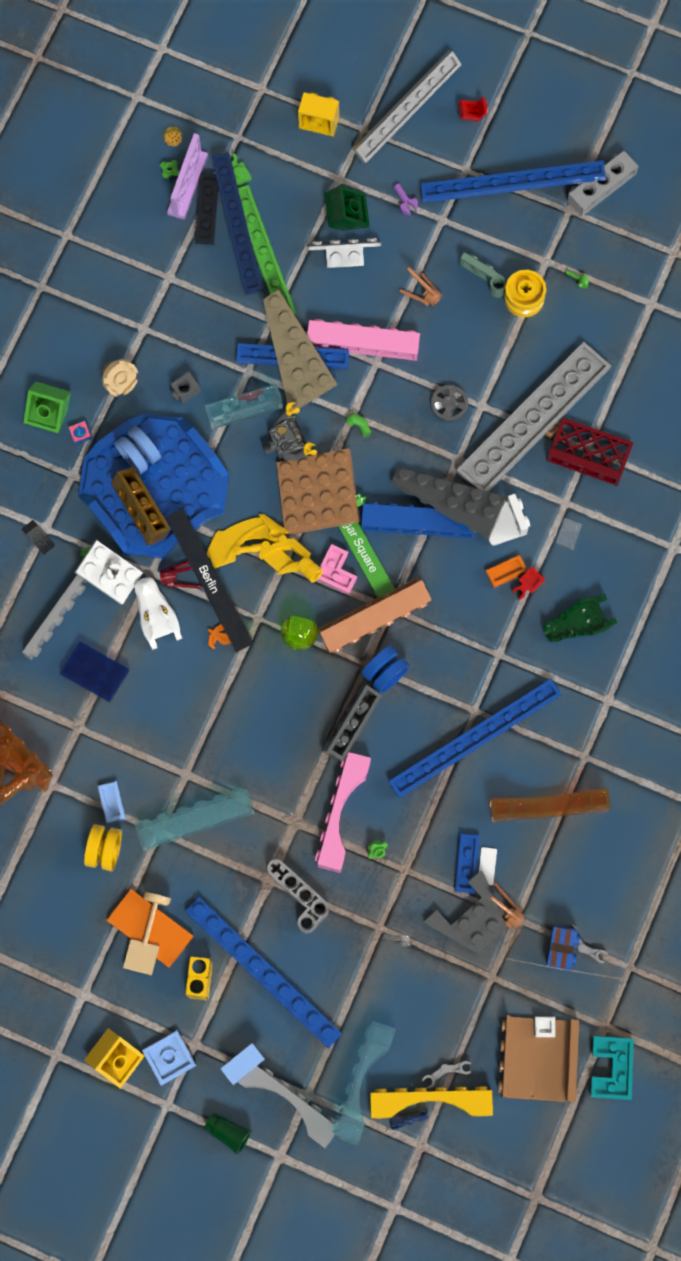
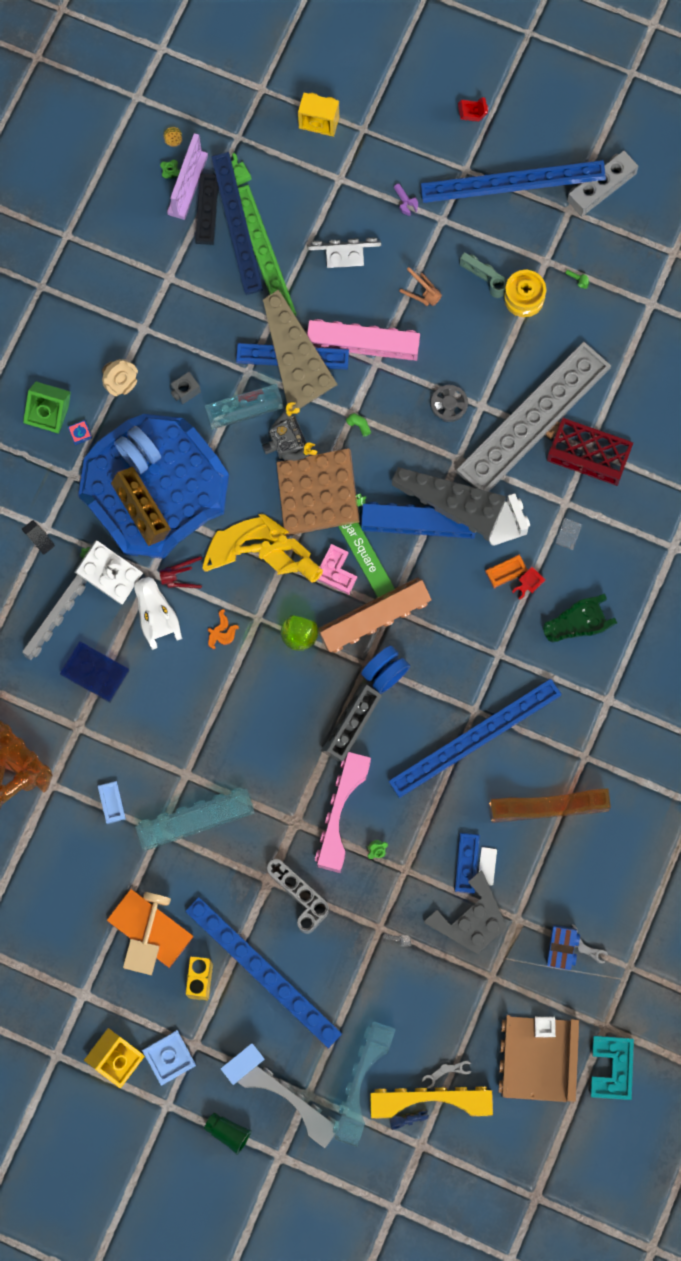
yellow wheel [84,824,122,872] -> none
black tile [165,508,254,653] -> none
dark green slope [324,185,370,231] -> none
light grey plate [353,50,462,163] -> none
nougat plant [490,883,525,928] -> none

